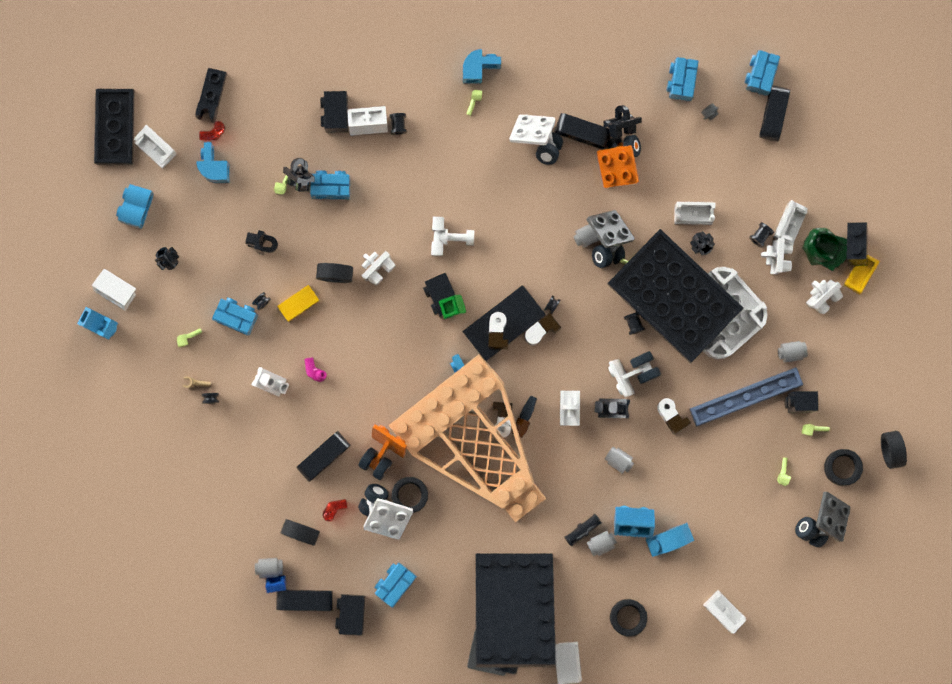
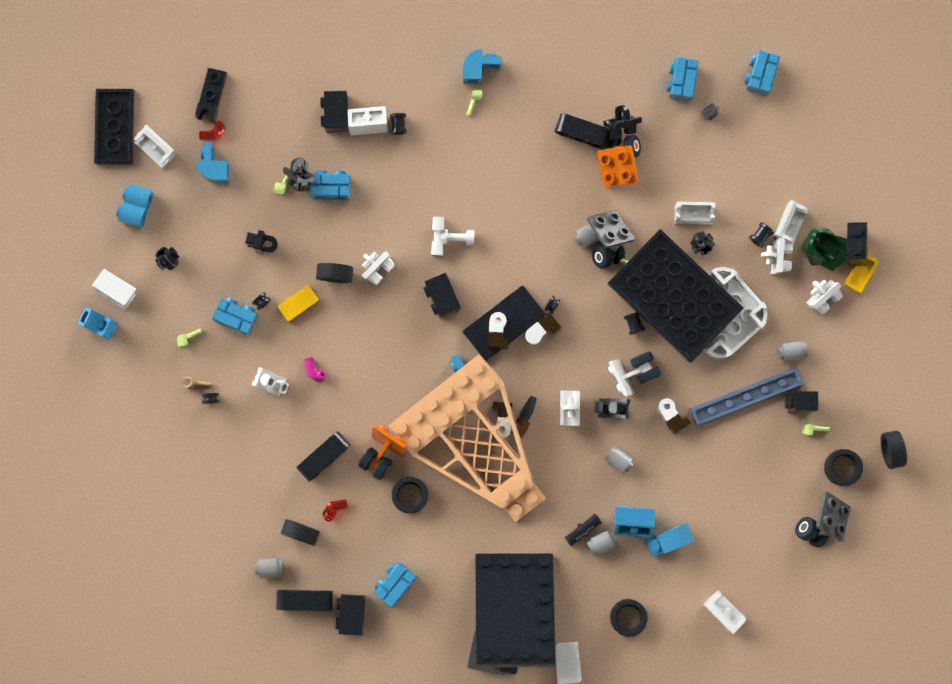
blue tile [266,575,287,593] -> none
white plate [358,484,413,540] -> none
green slope [439,295,466,319] -> none
white plate [510,115,563,165] -> none
black beam [759,85,790,142] -> none
yellowish green hand [777,458,791,486] -> none

